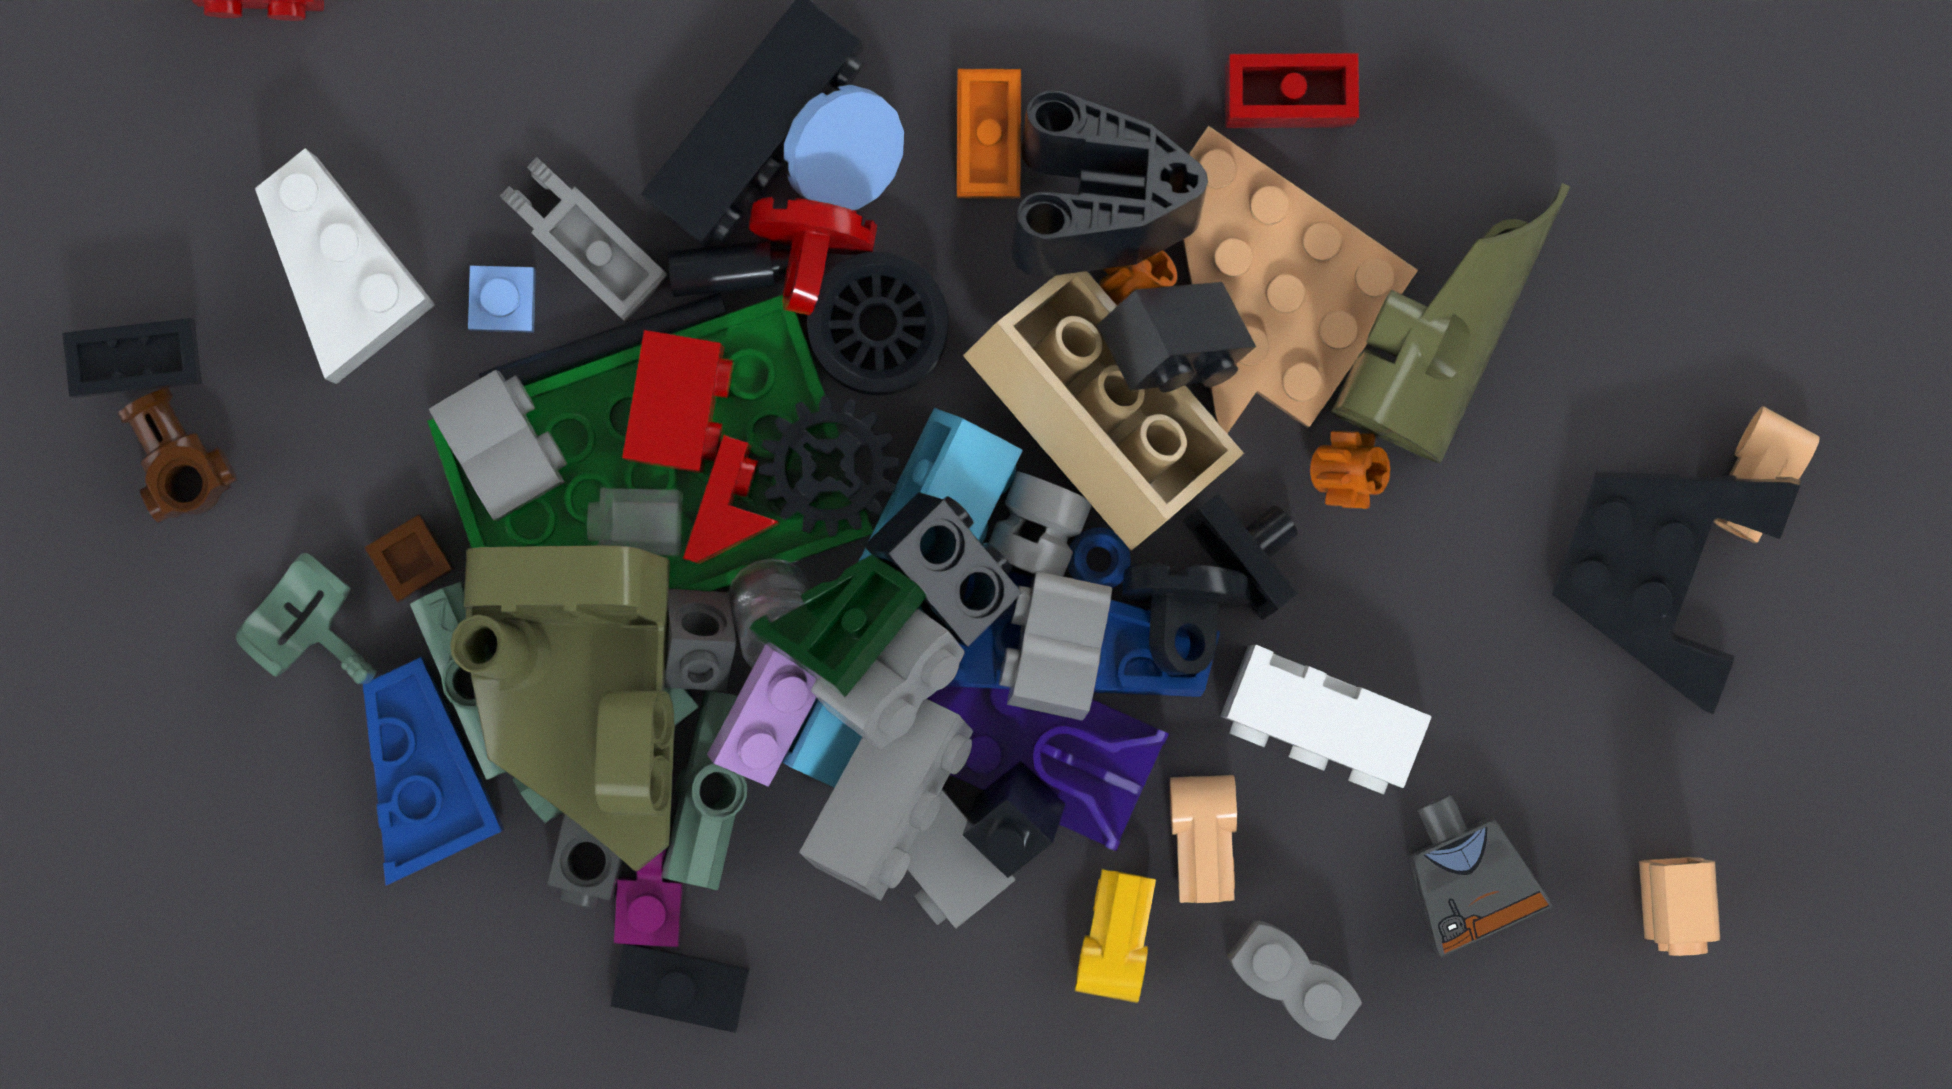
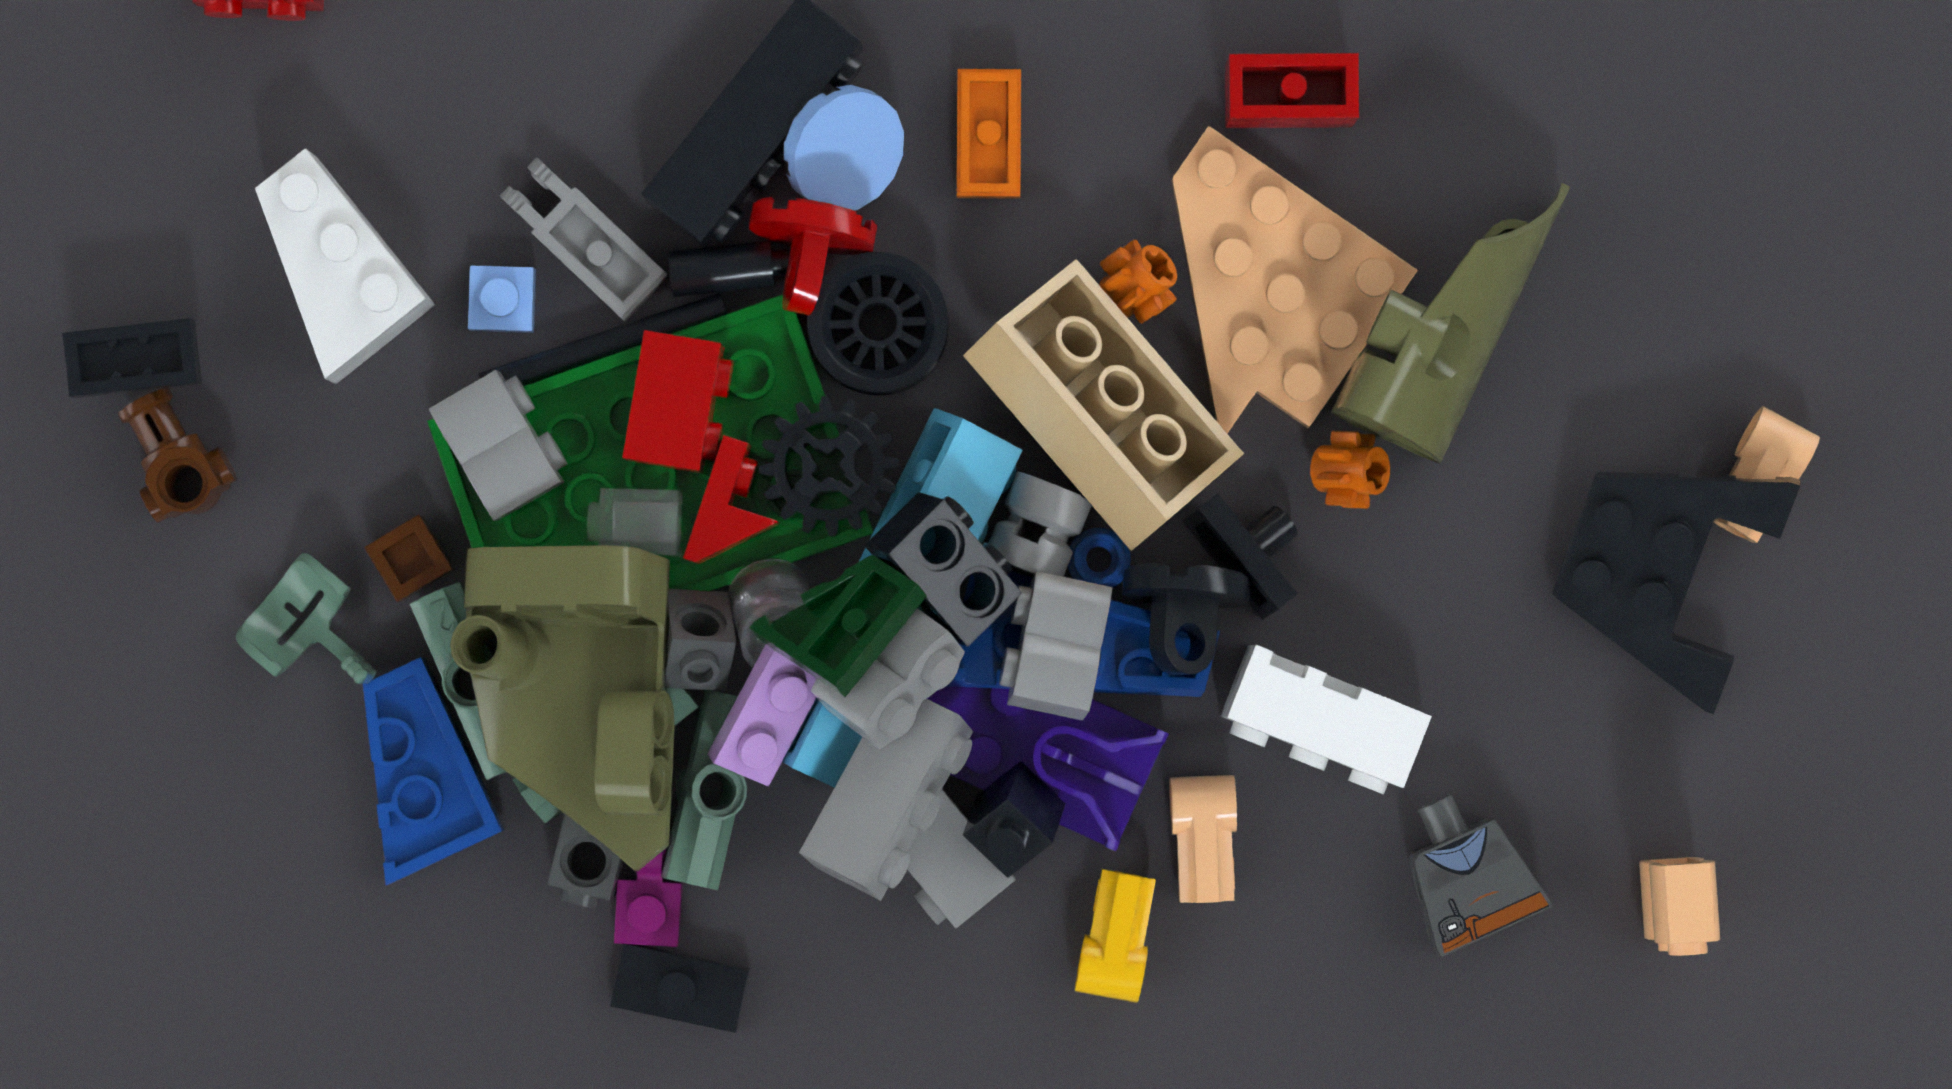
black connector [1011,90,1208,277] -> none
black brick [1097,282,1256,392] -> none
light grey brick [1227,920,1362,1040] -> none

